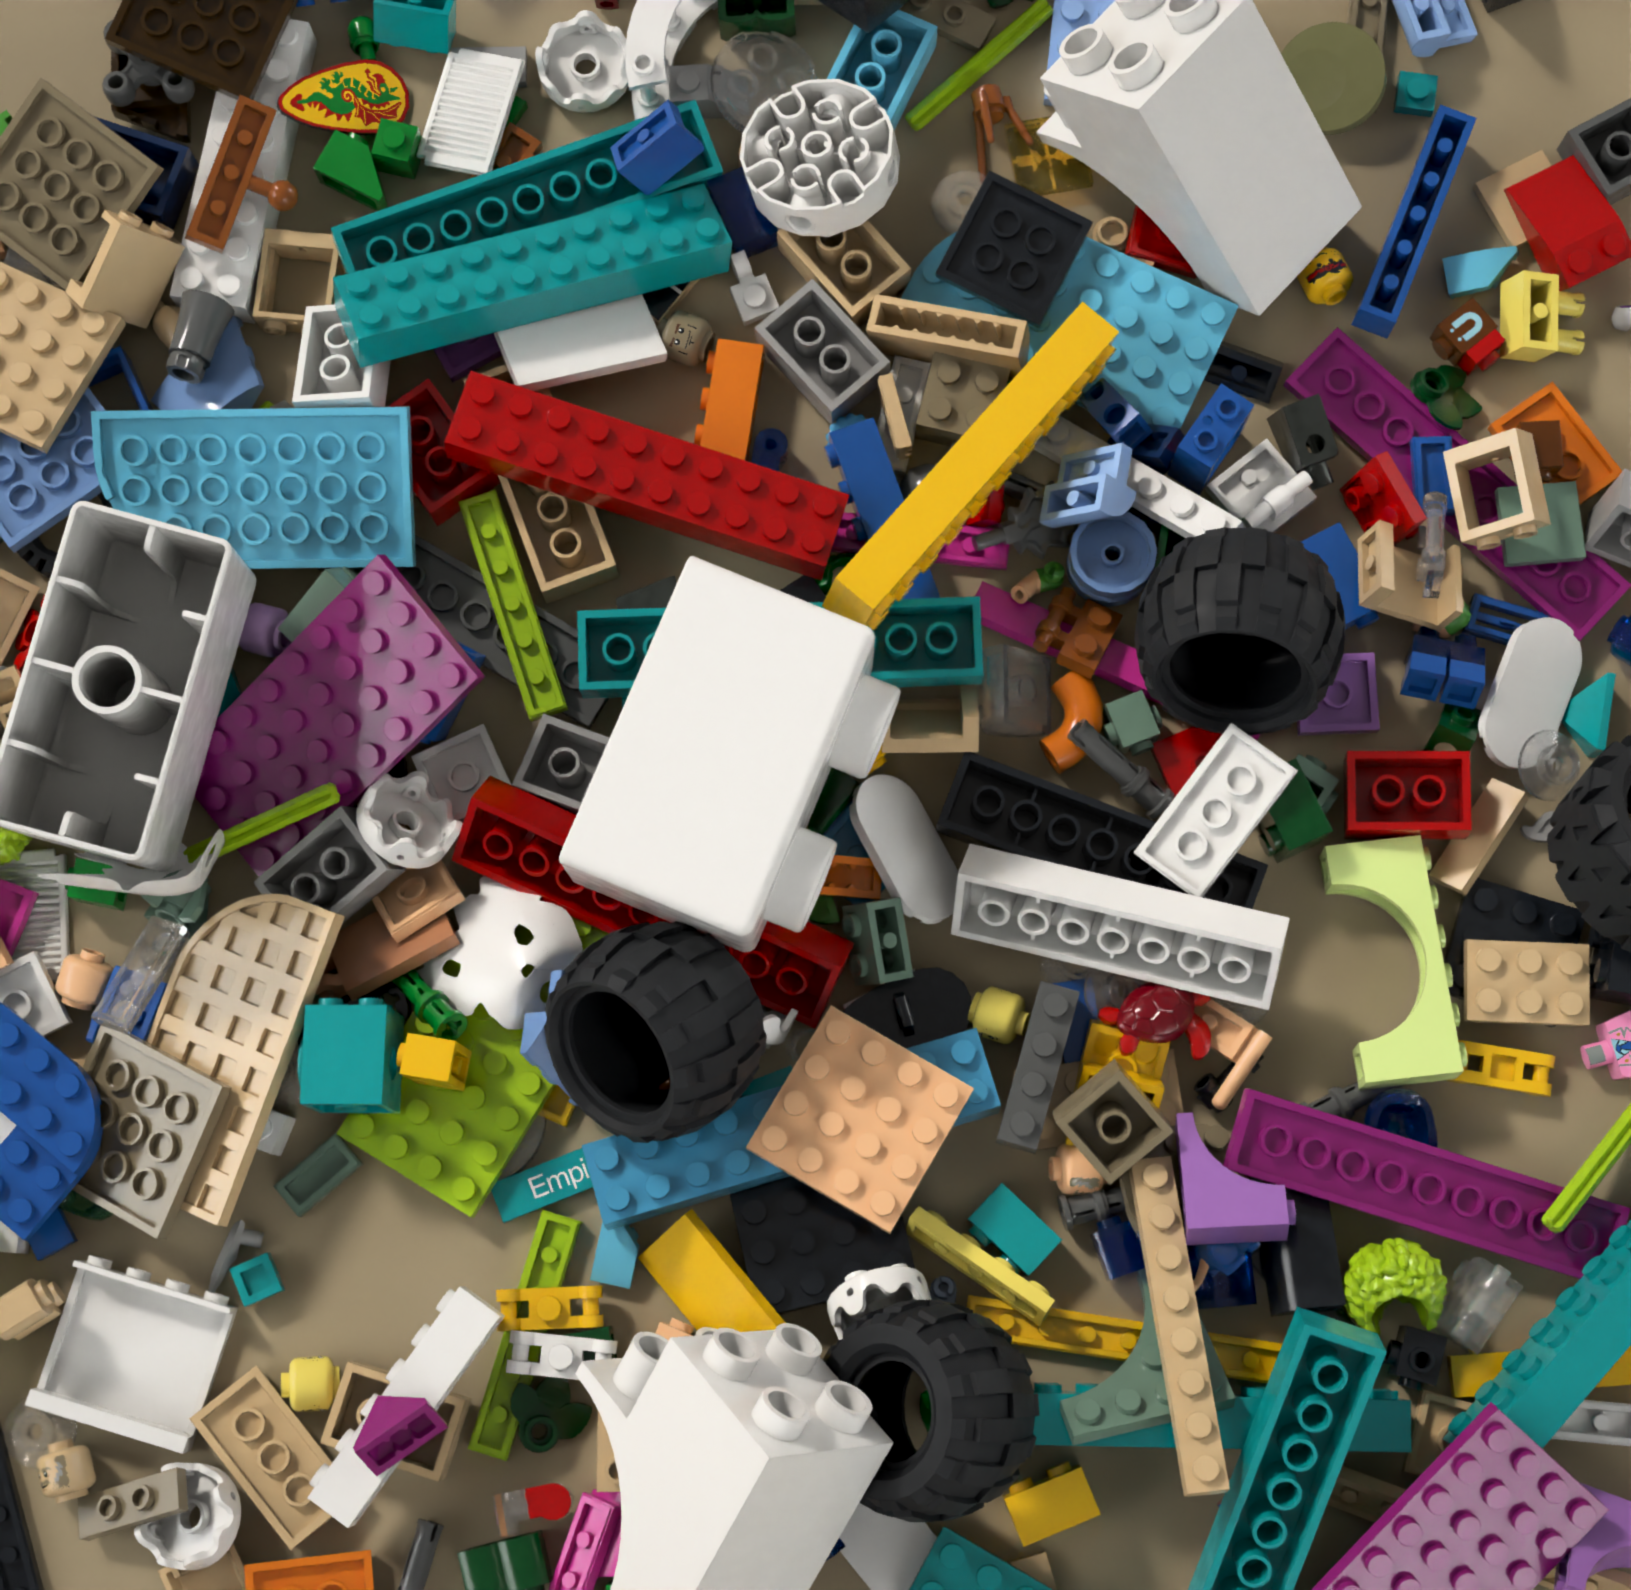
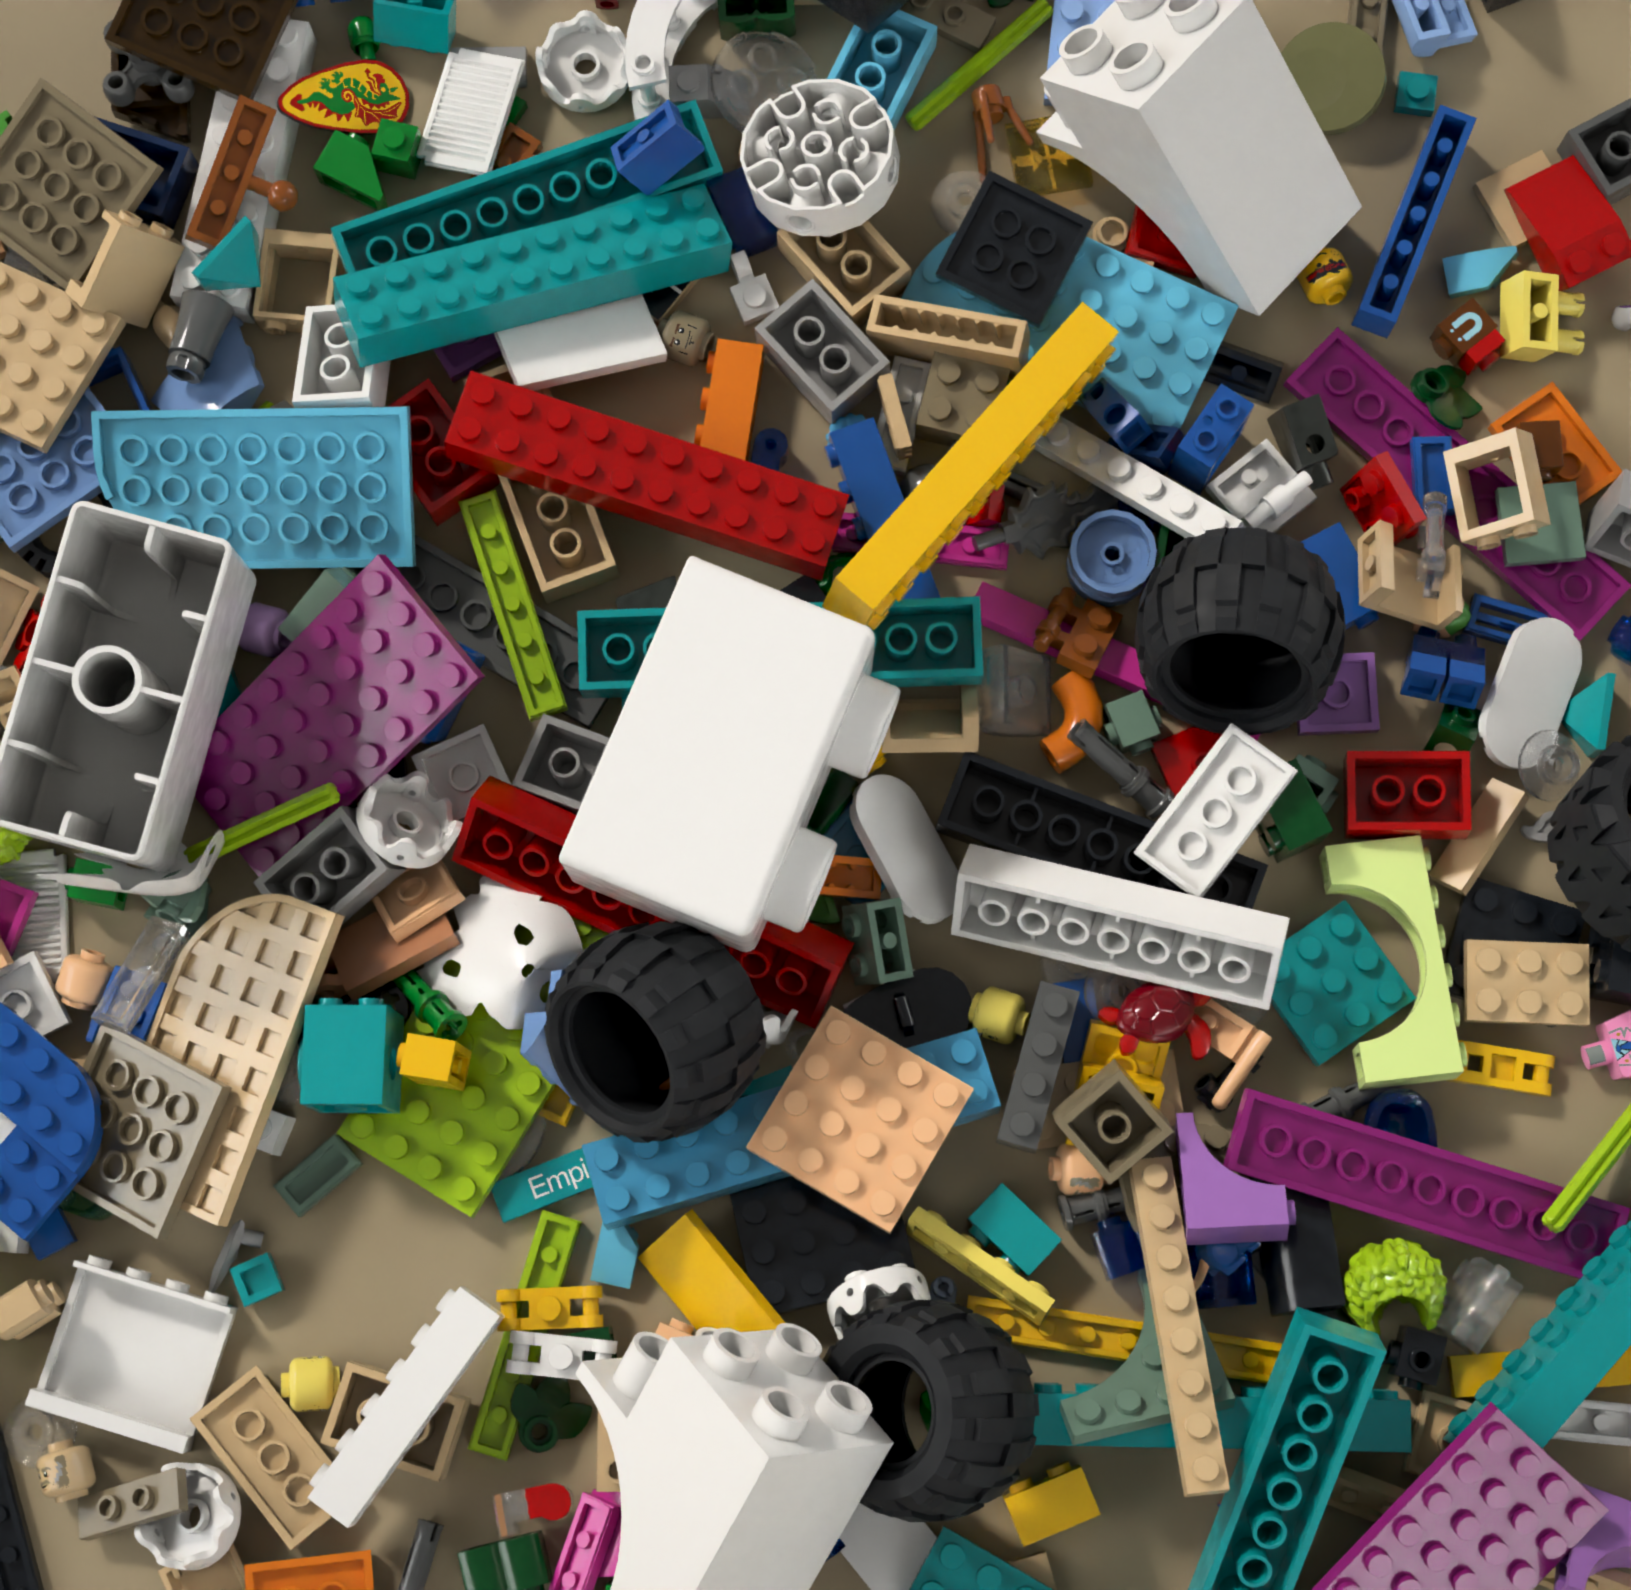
magenta slope [353,1396,448,1477] -> none
arm [1011,561,1065,604] -> none
light blue brick [1039,443,1136,528] -> none
none -> teal slope [191,216,261,291]
none -> teal plate [1271,900,1416,1067]

